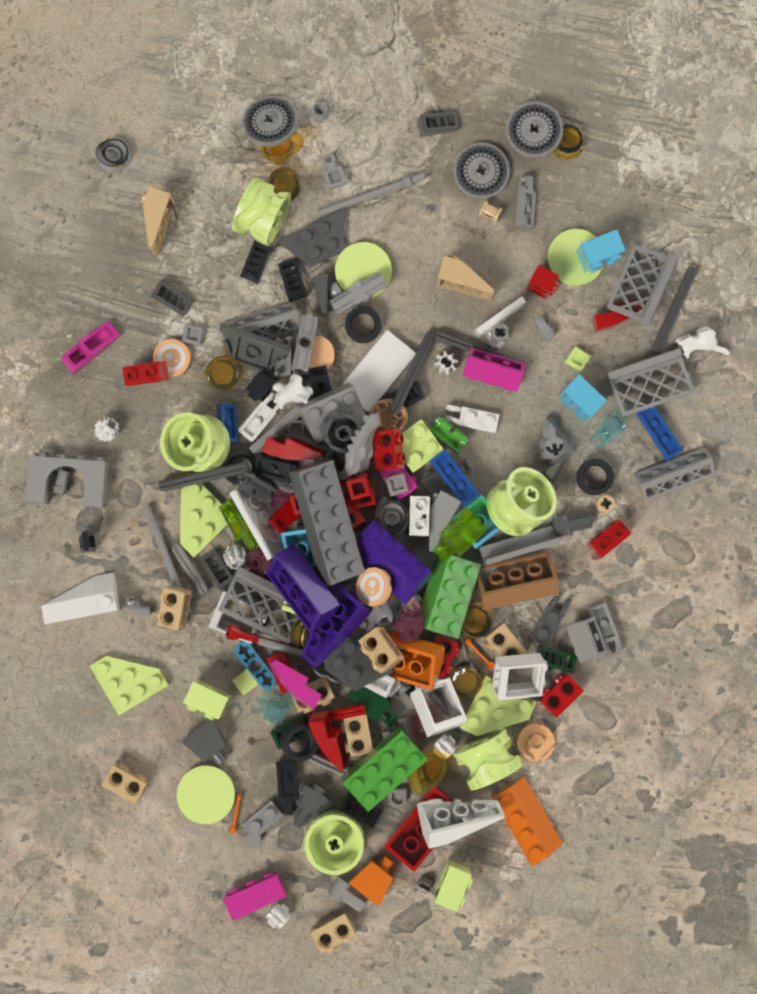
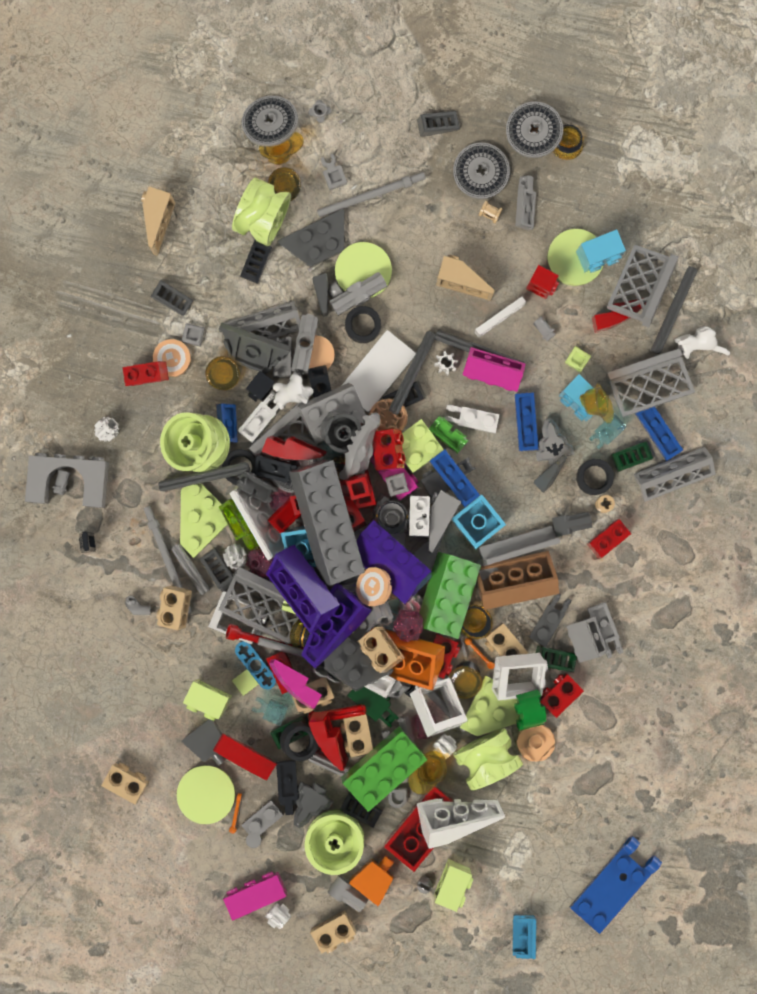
white wedge [41,573,121,624] -> none
dark pink slope [61,321,120,375] -> none
yellowish green plate [90,656,169,715] -> none
light grey piece [96,138,131,172] -> none
black slope [278,258,307,302] -> none
clear neon green brick [434,508,488,561] -> none
light grey piece [485,324,511,350] -> none
yellowish green piece [486,467,557,536] -> none
orange slope [491,776,563,867] -> none
none -> red slope [213,733,277,781]
none -> dark azure hinge [513,915,536,959]
none -> blue plate [514,393,539,452]
none -> green cylinder [514,689,546,731]
none -> blue hinge [569,836,662,934]
none -> clear yellow piece [579,383,614,423]
none -> dark green slope [611,441,654,473]

